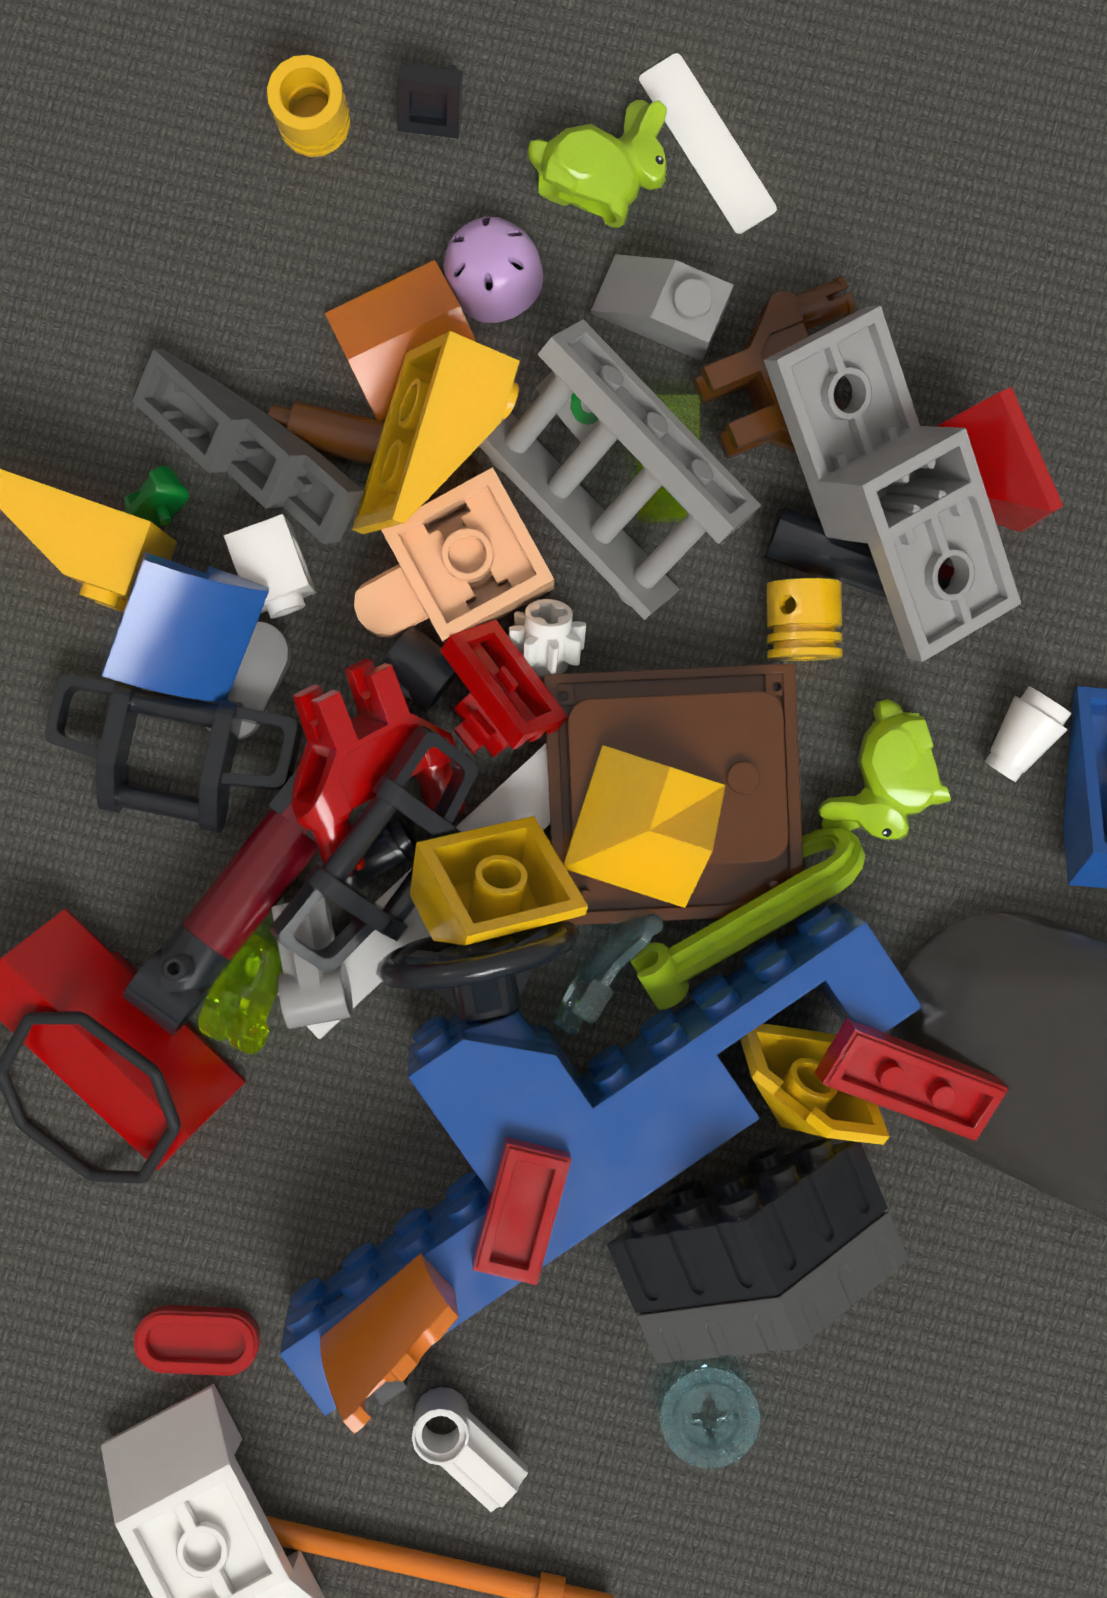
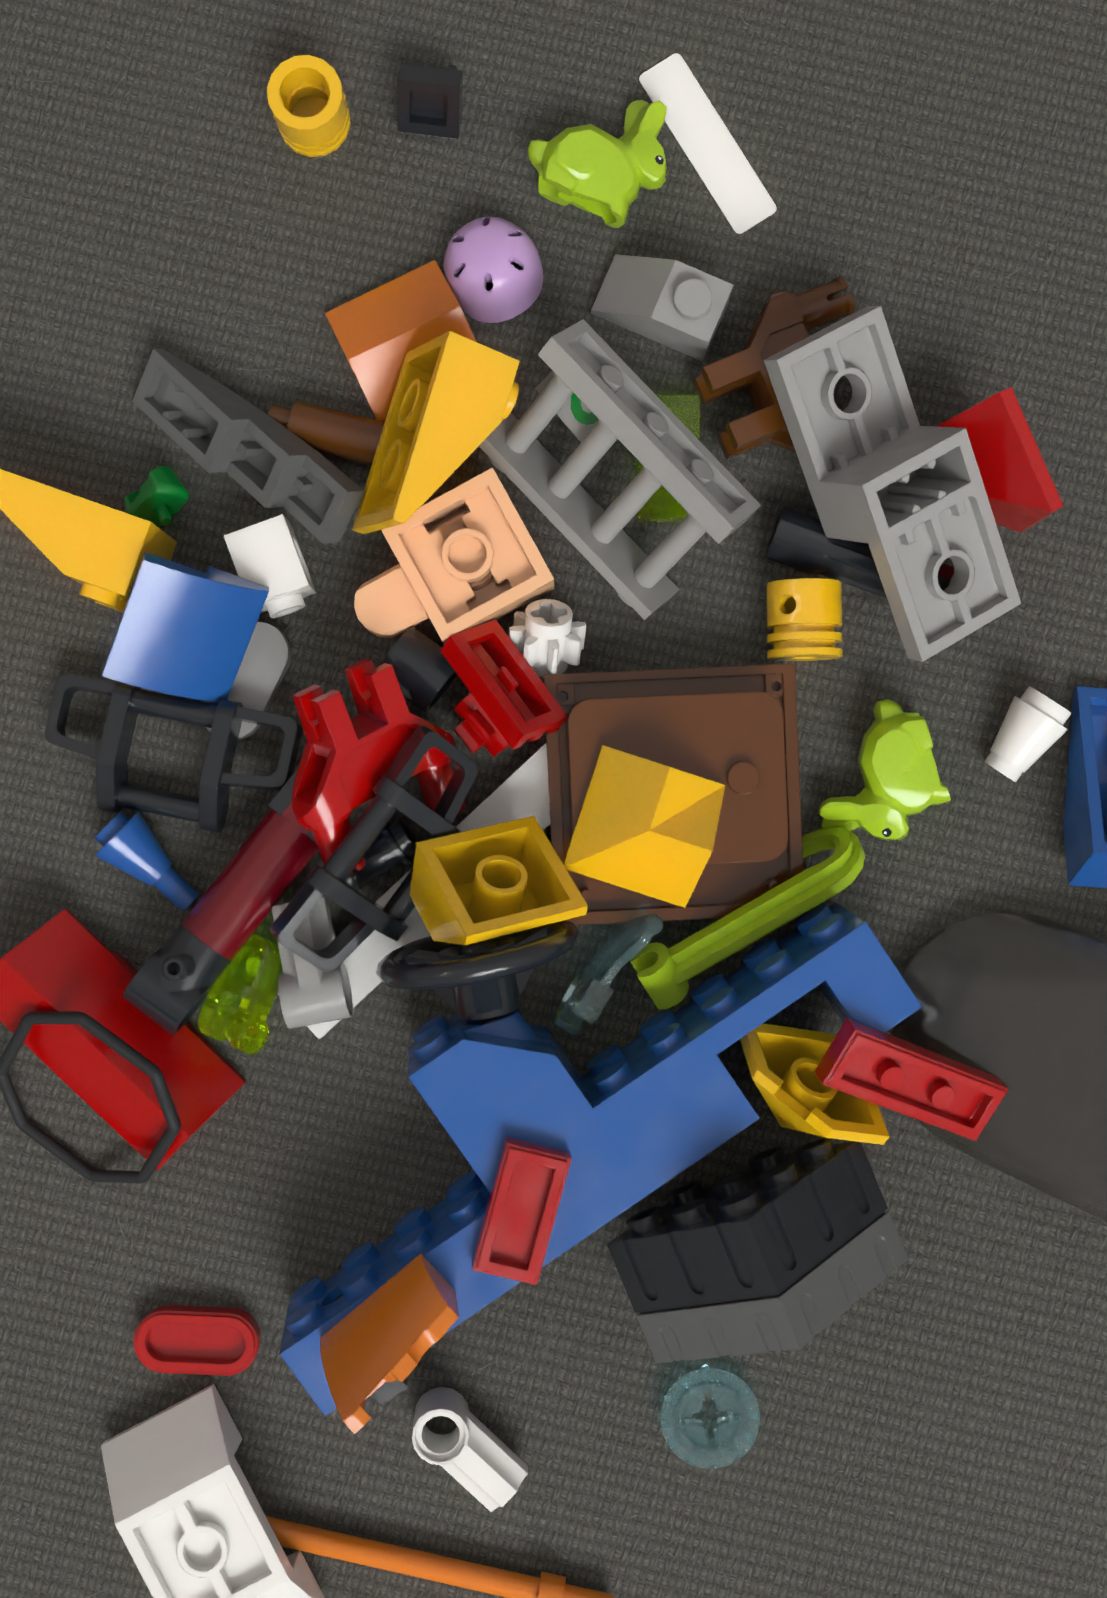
none -> blue cone [94,811,199,911]

